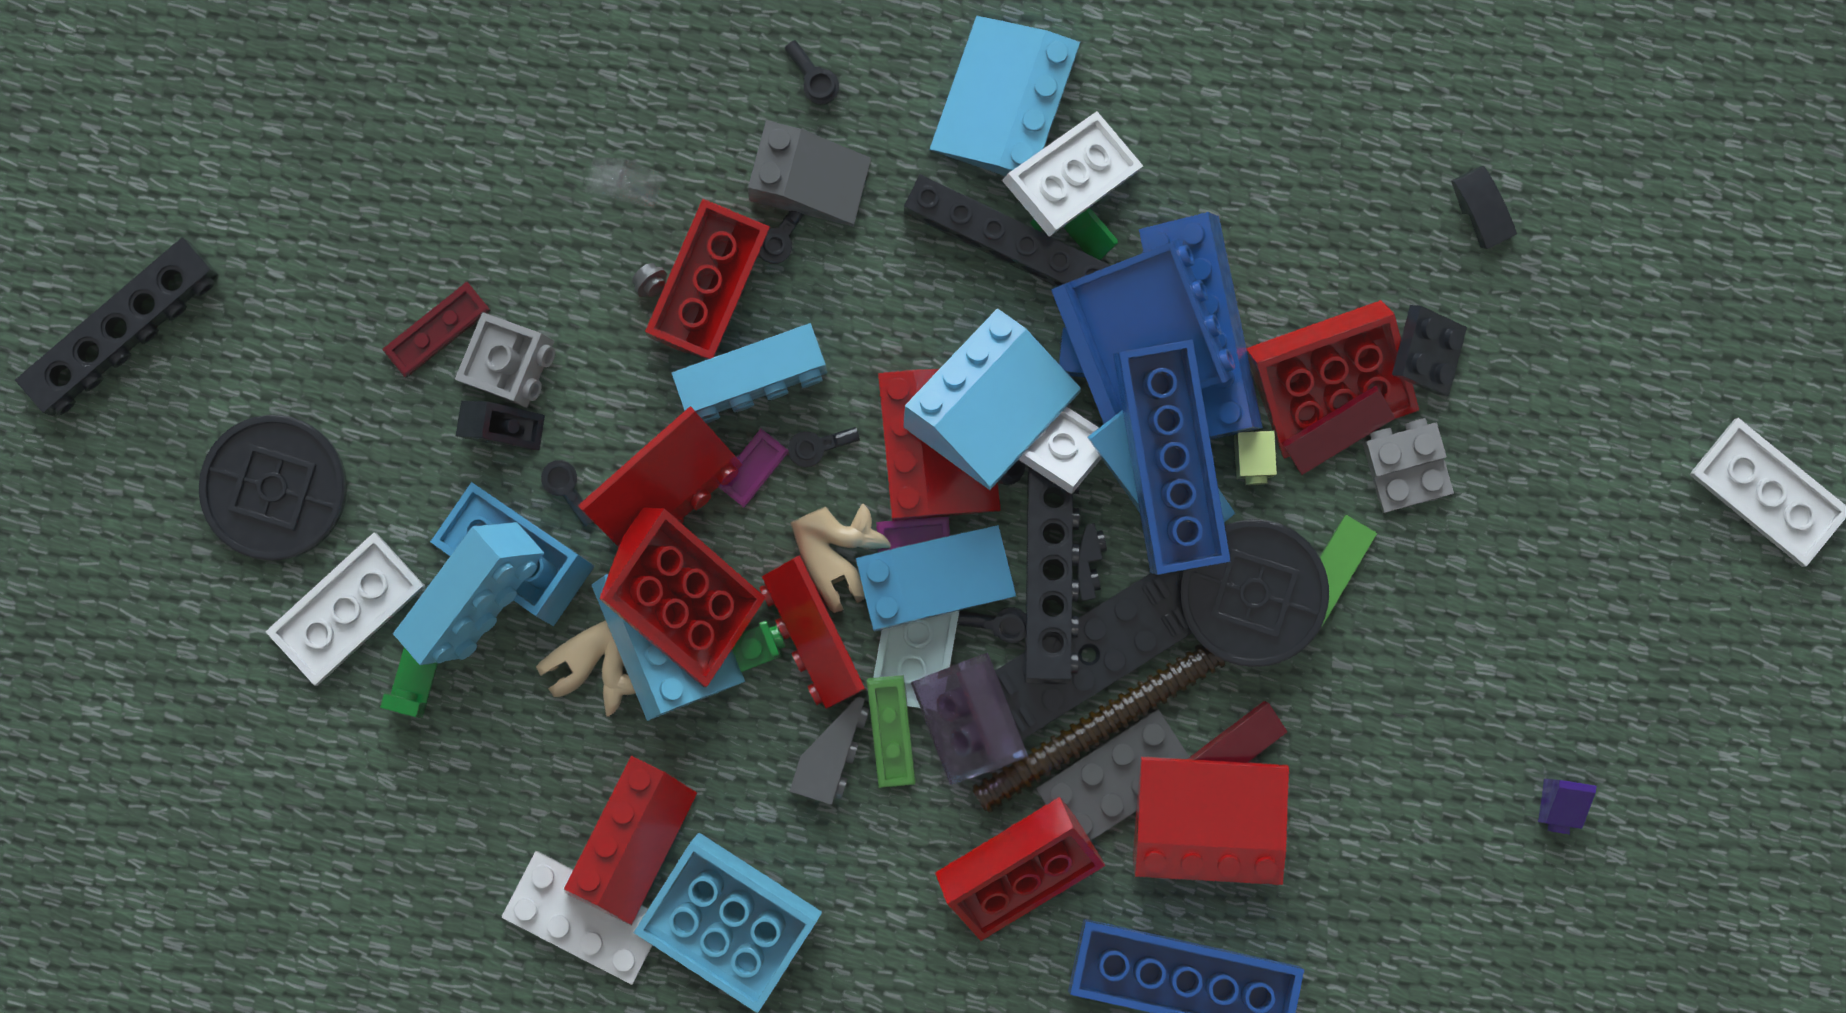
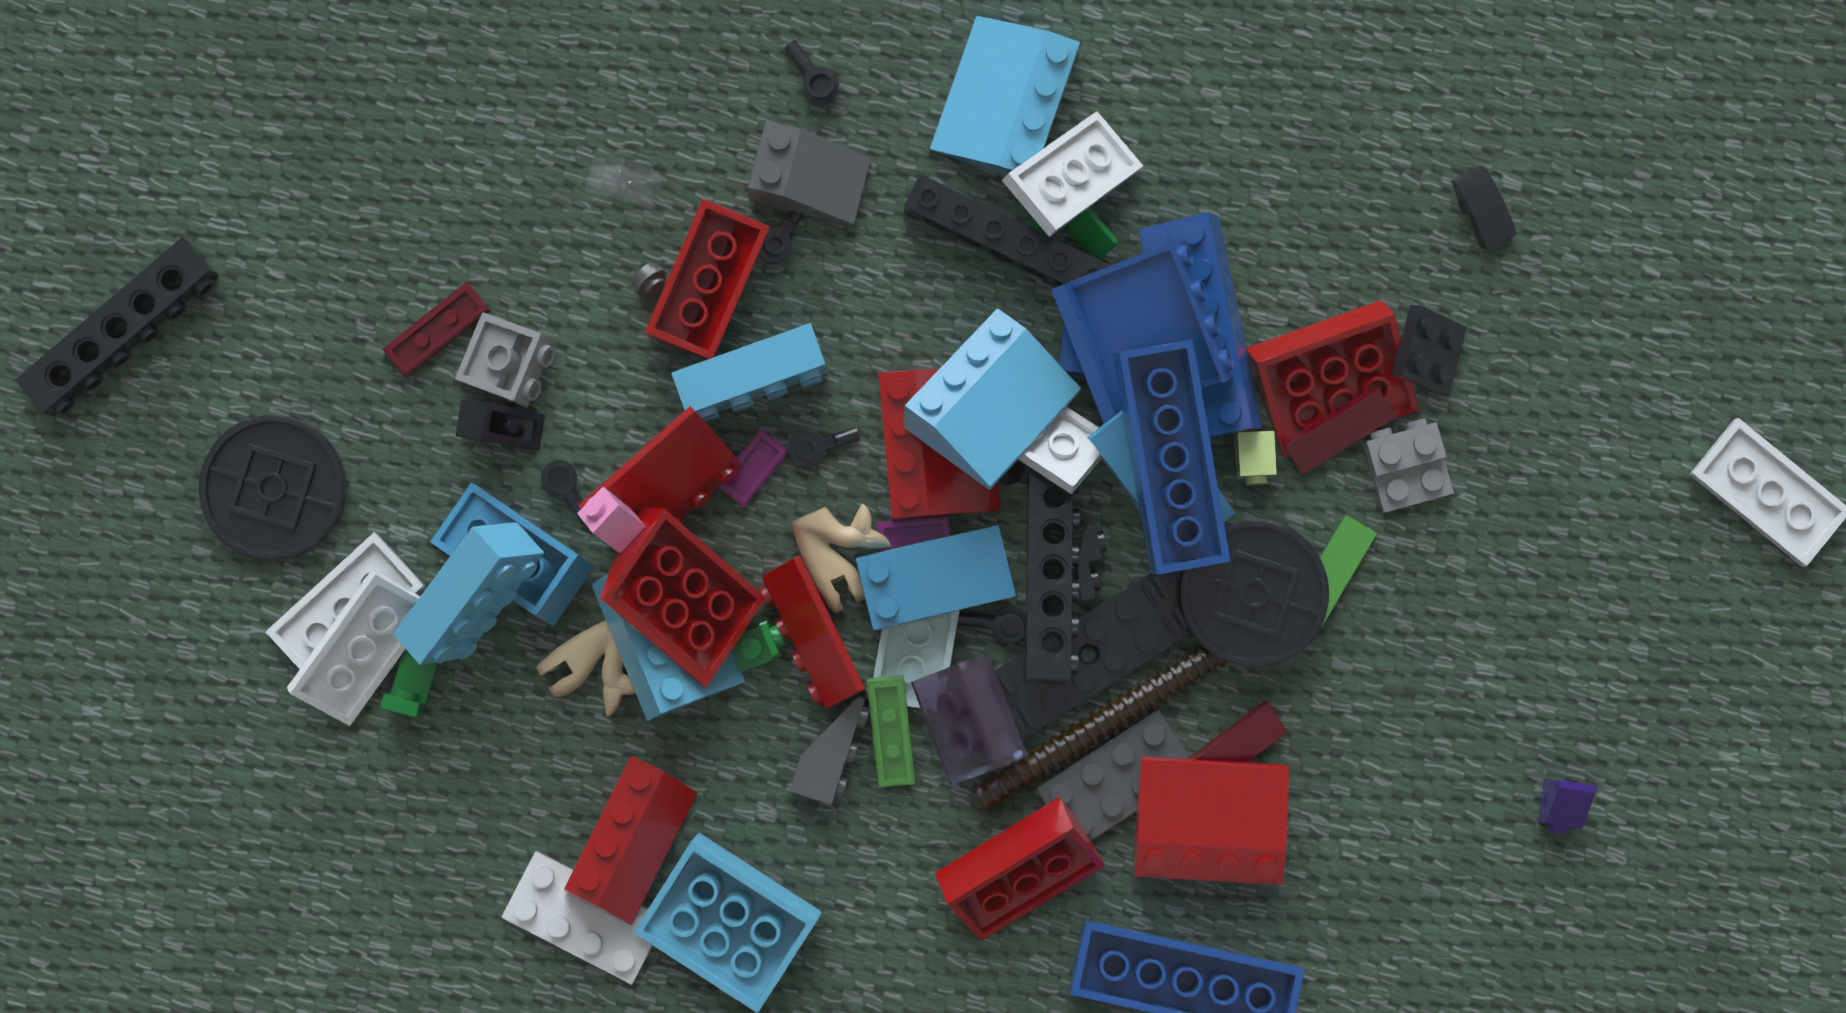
none -> white plate [287,569,420,726]
none -> bright pink brick [577,487,646,553]

